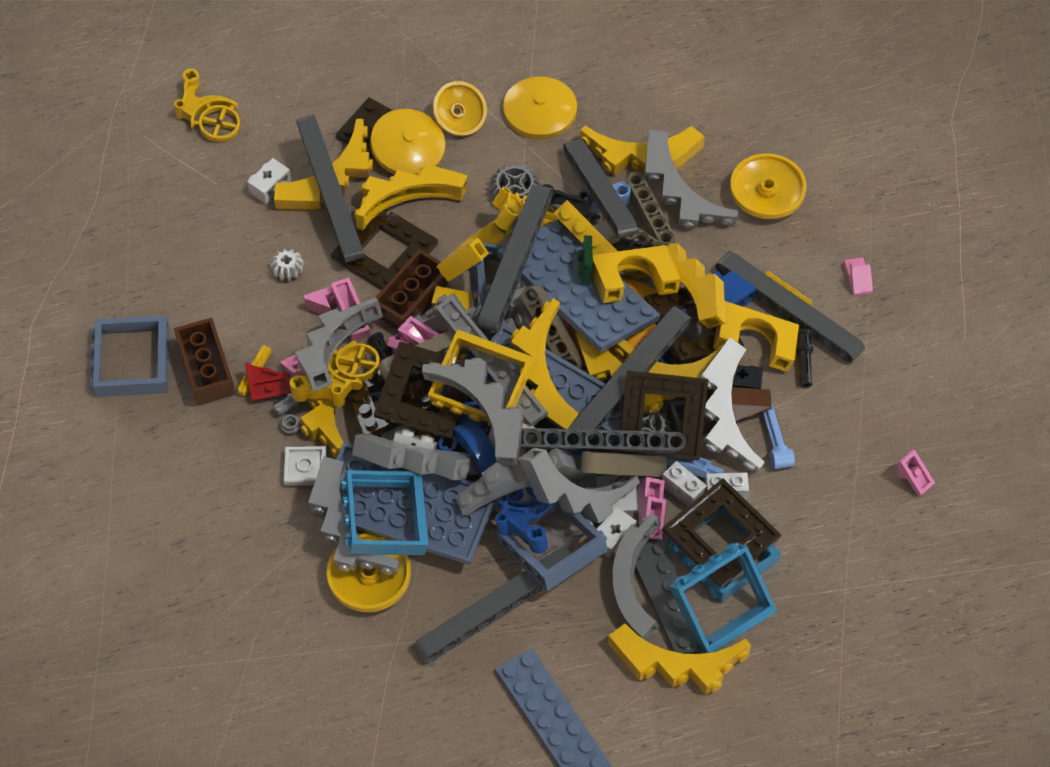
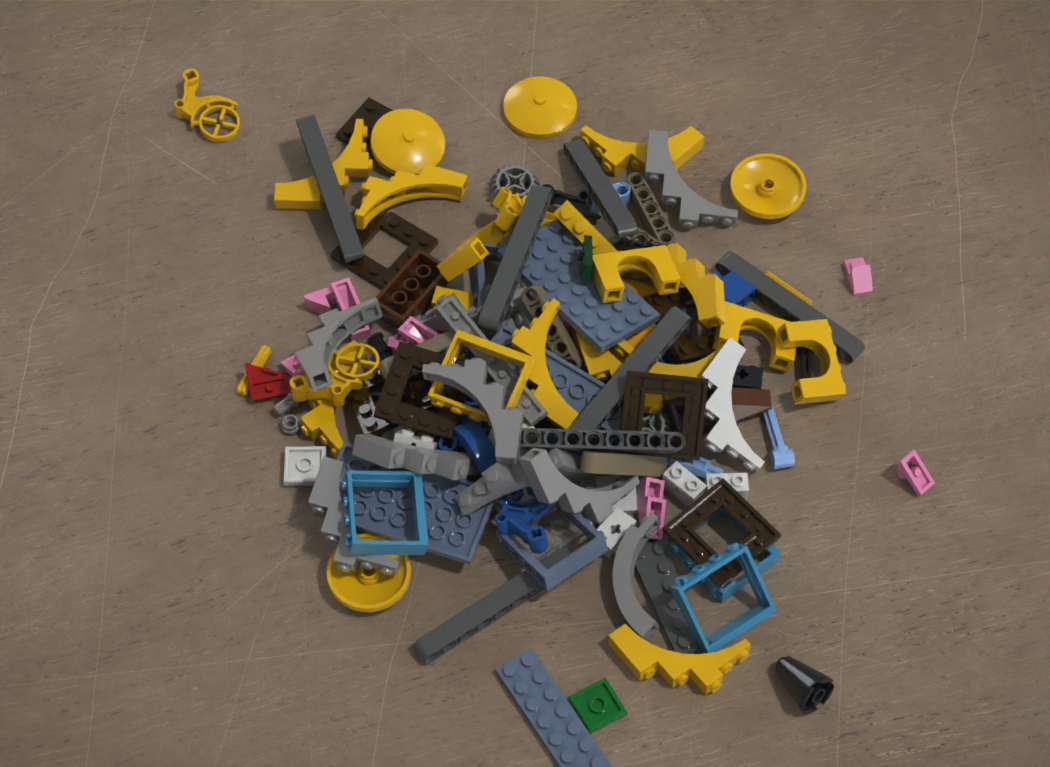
sand blue window [90,316,169,397] -> none
reddish brown brick [174,318,236,405] -> none
white brick [247,158,291,204] -> none
white gear [270,248,304,282] -> none
yellow dish [433,81,487,136] -> none
none -> green tile [568,677,627,735]
none -> black cone [775,656,834,713]
none -> yellow arch [777,319,846,405]

